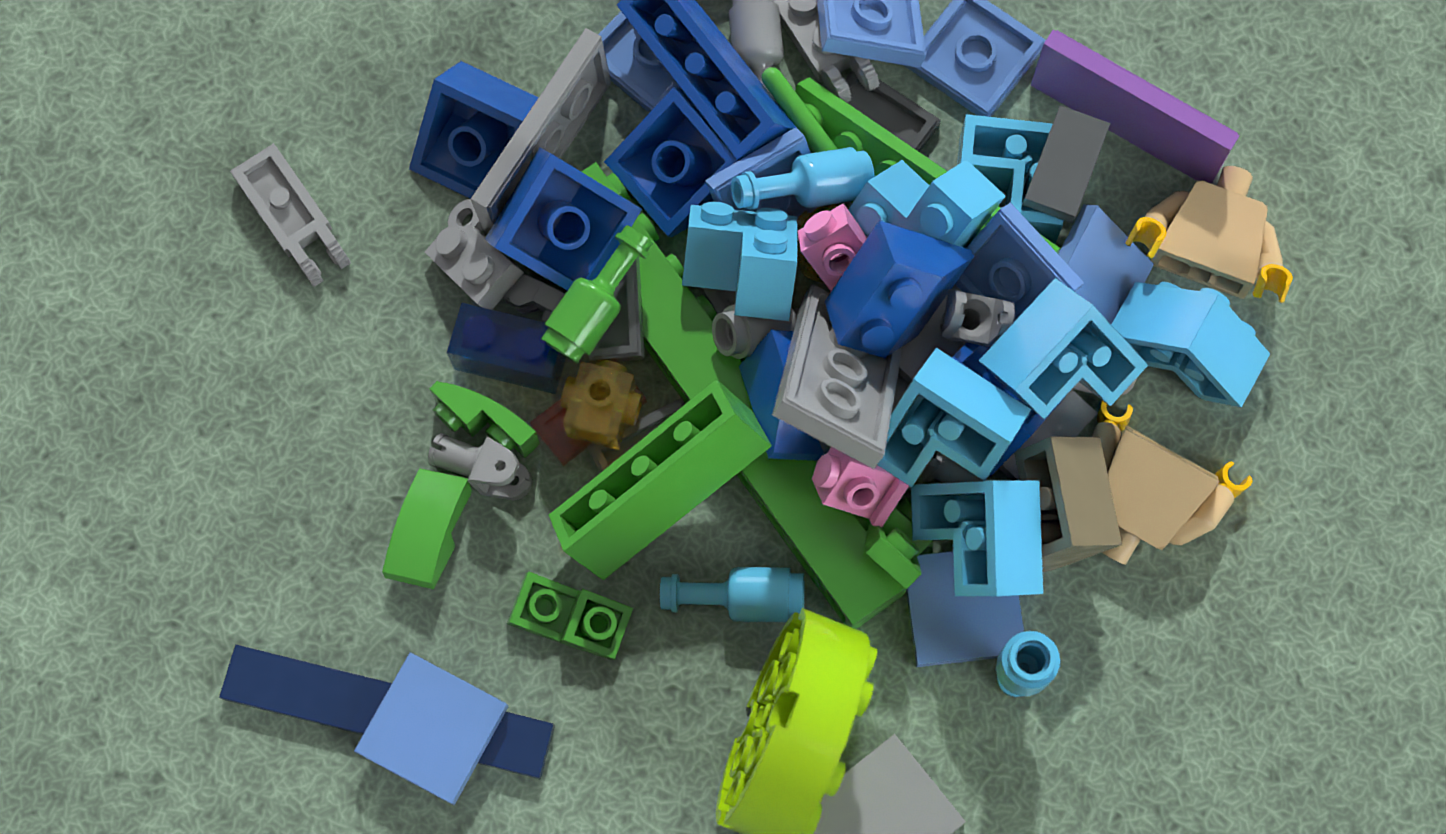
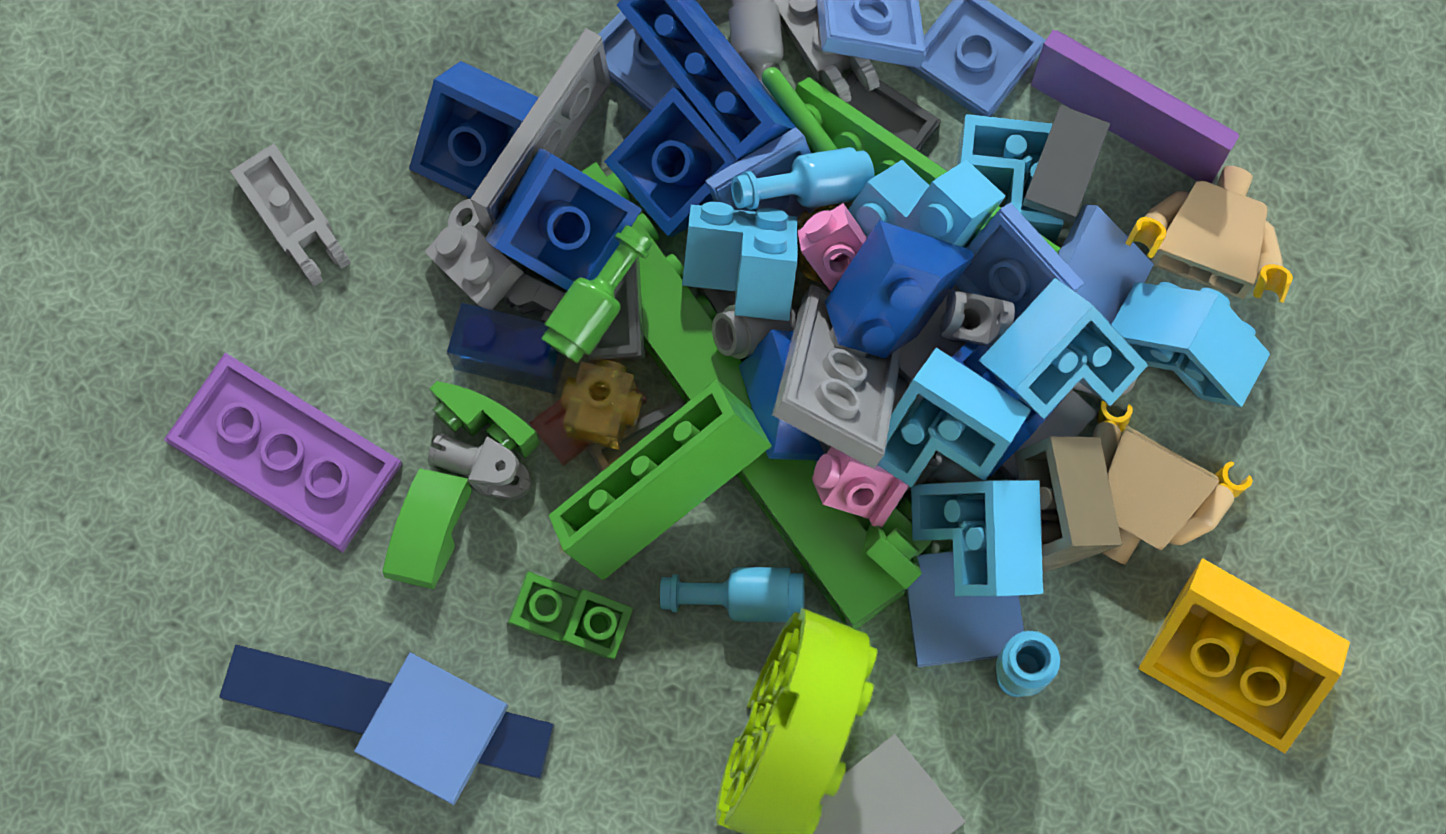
none -> medium lavender tile [164,353,403,553]
none -> yellow slope [1138,558,1350,753]

